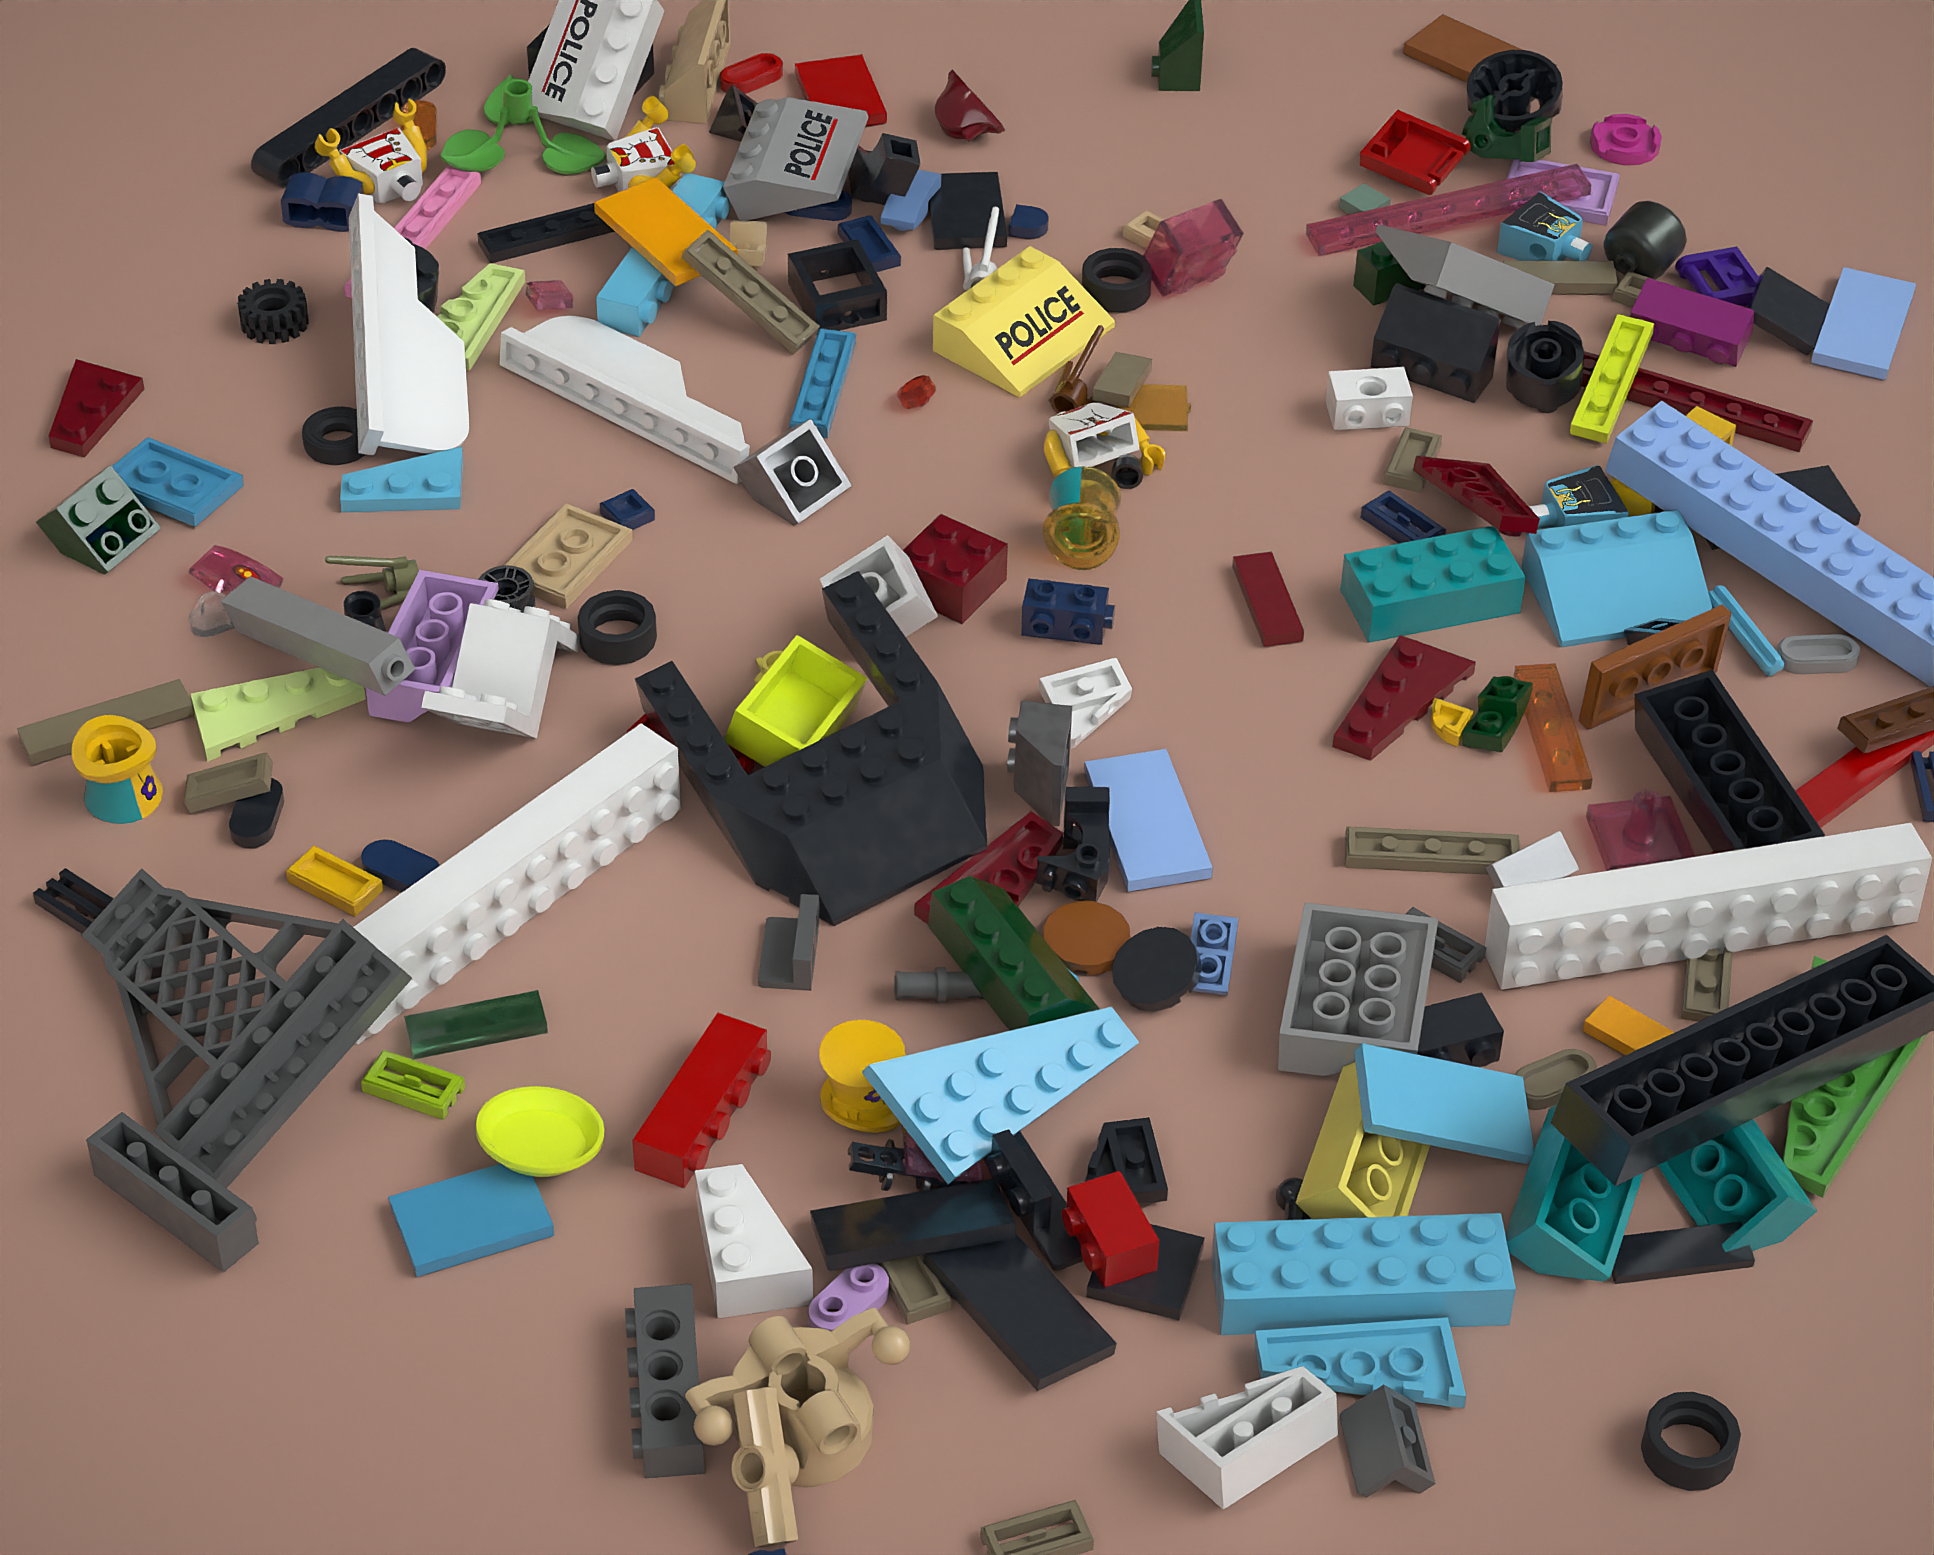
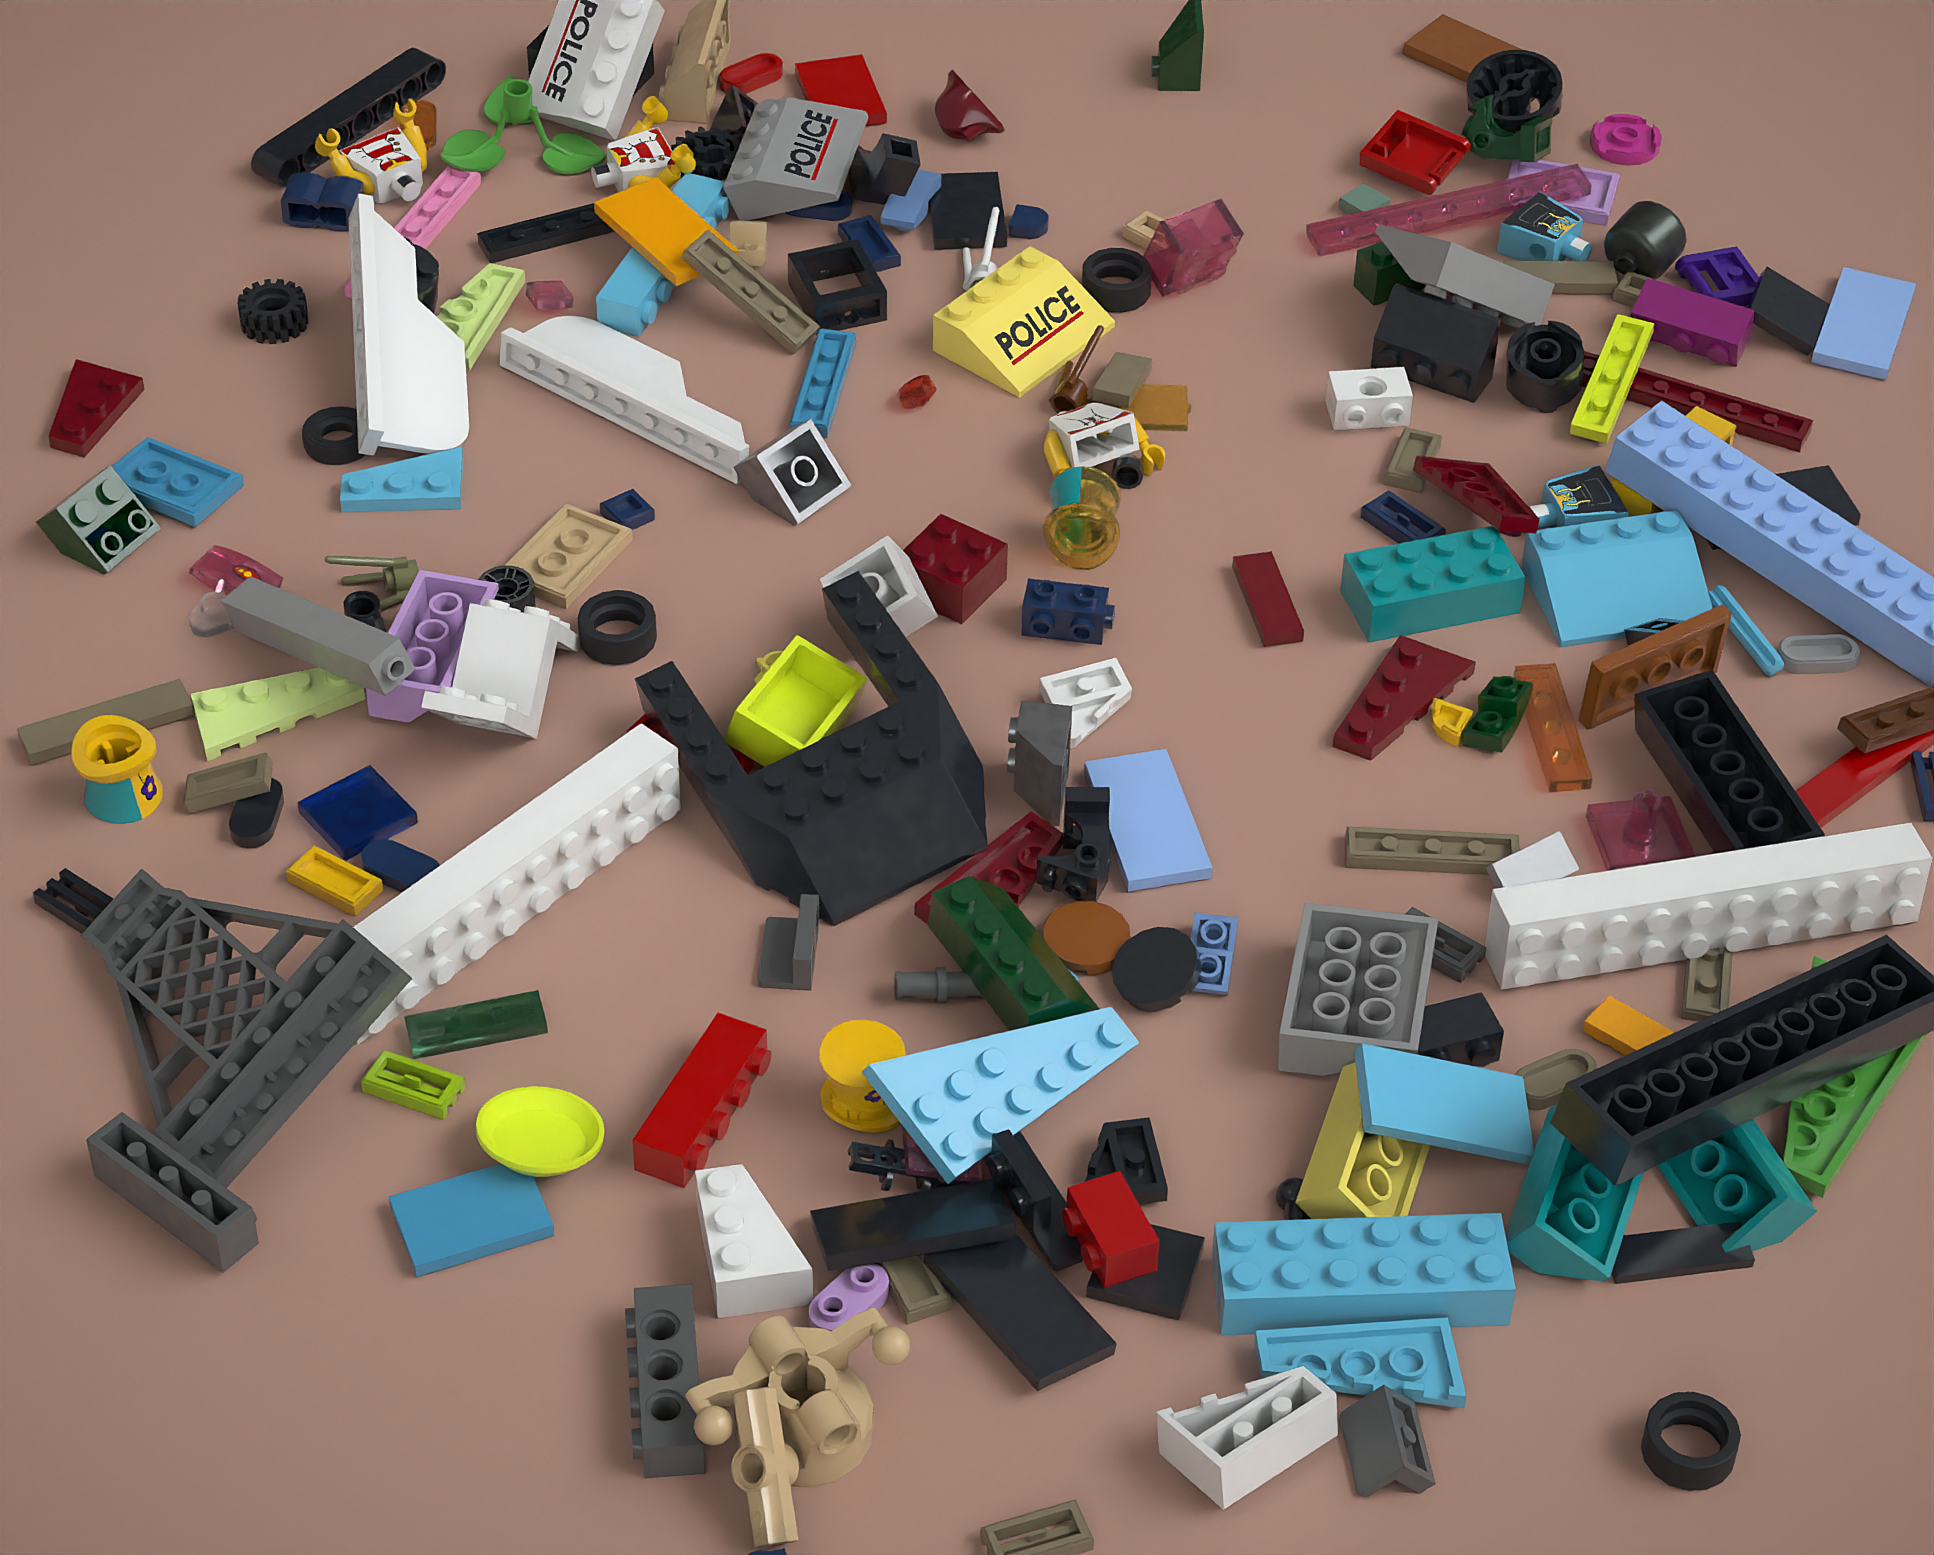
none -> clear blue tile [297,765,418,861]
none -> black gear [671,126,742,181]

